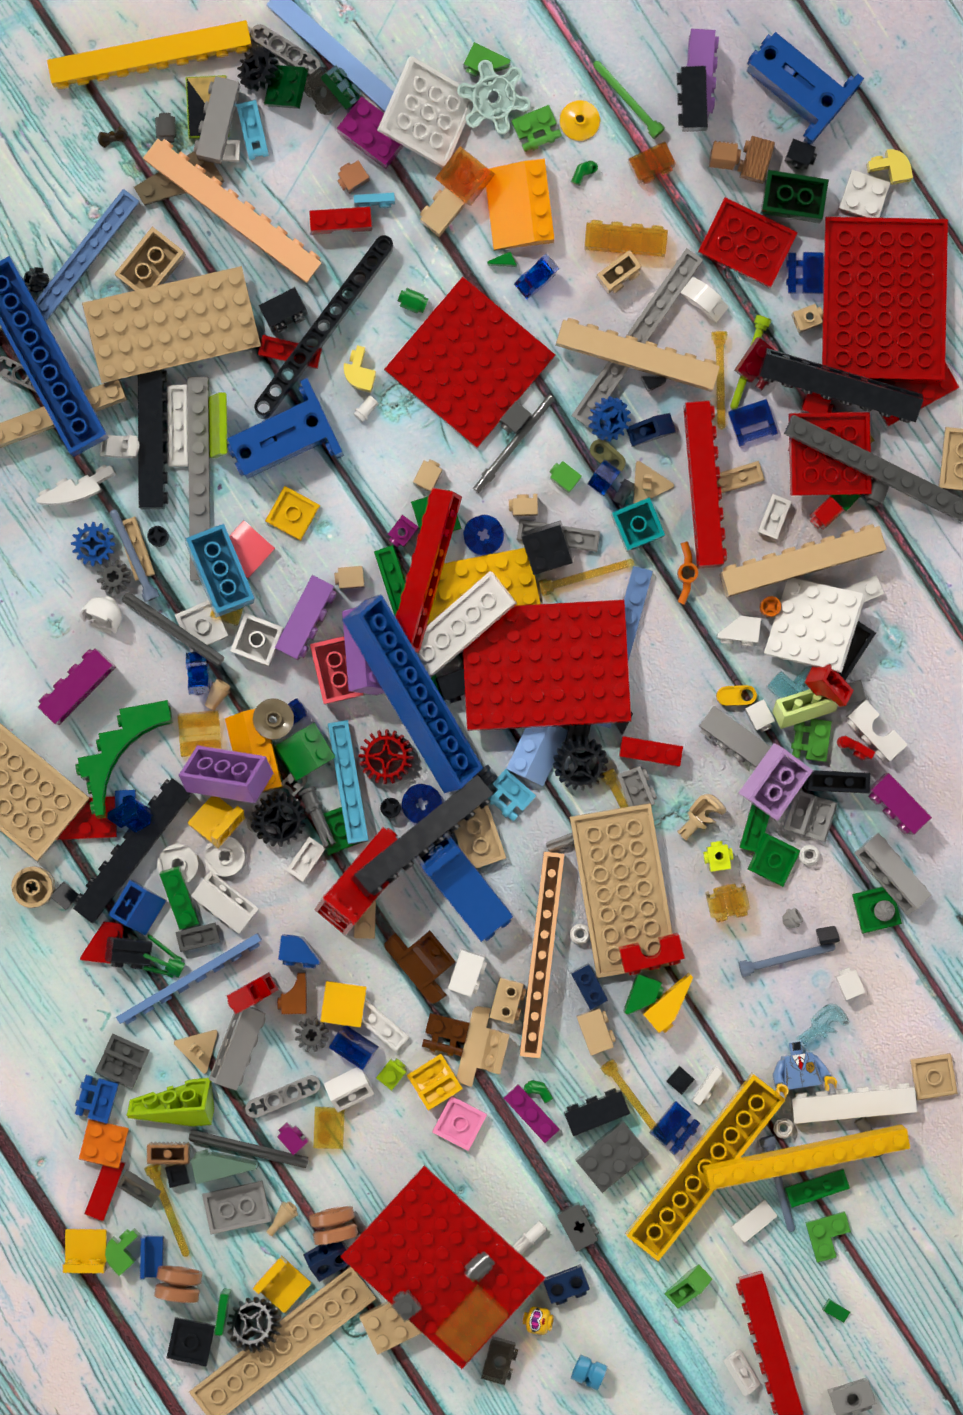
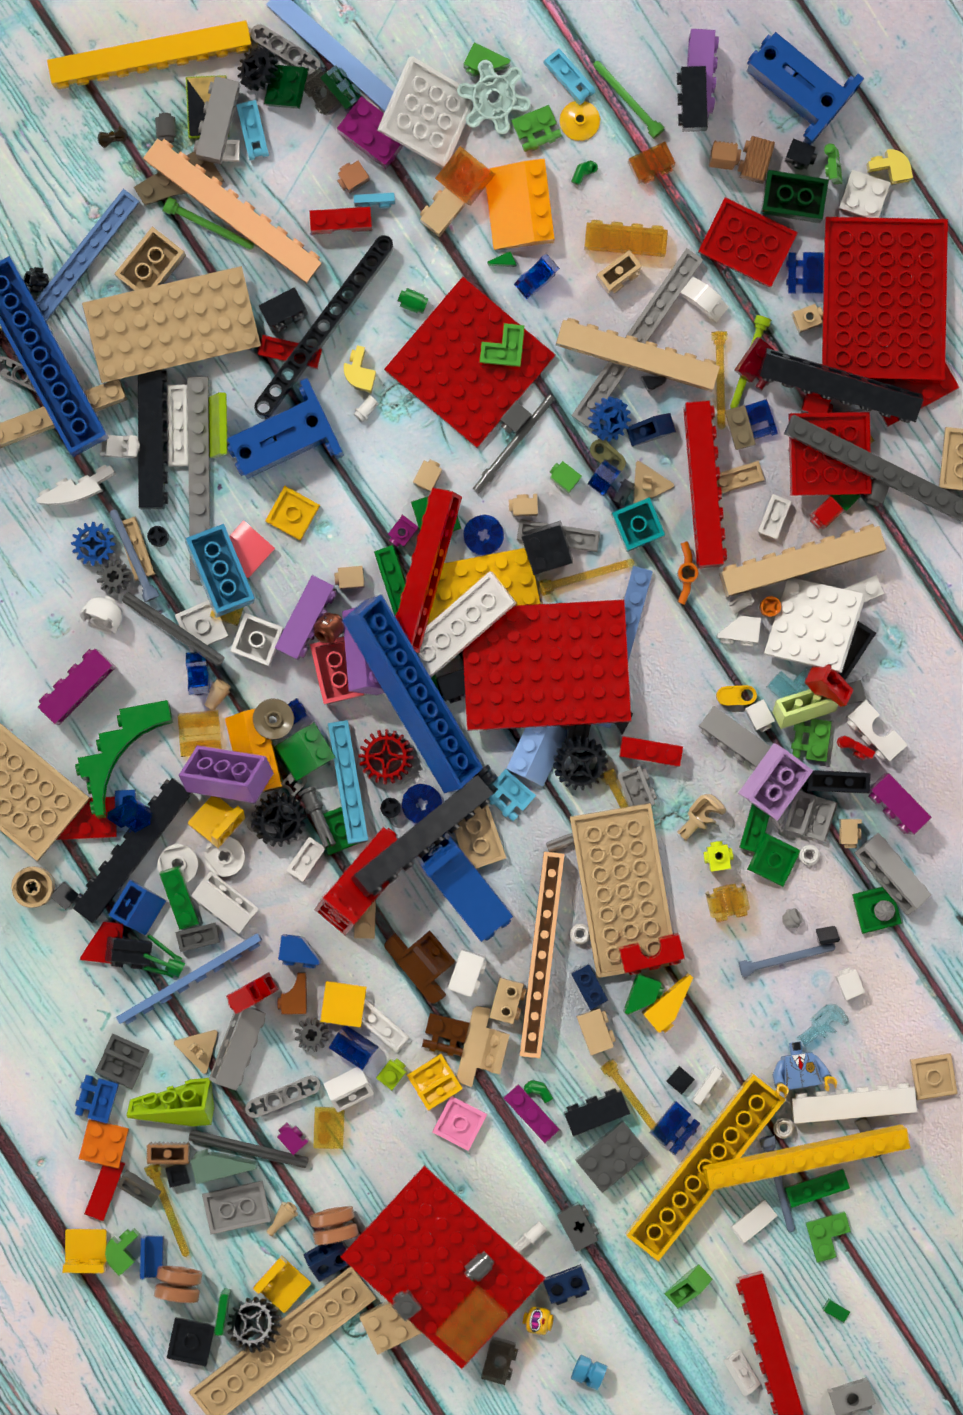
none -> bright green piece [162,197,254,250]
none -> copper head [314,613,344,643]
none -> bright green plate [480,323,524,367]
none -> medium azure plate [543,48,596,105]
none -> dark tan plate [725,405,756,450]
none -> white pin [728,592,755,615]
none -> bright green plate [824,143,843,185]
none -> tan brick [839,819,862,848]

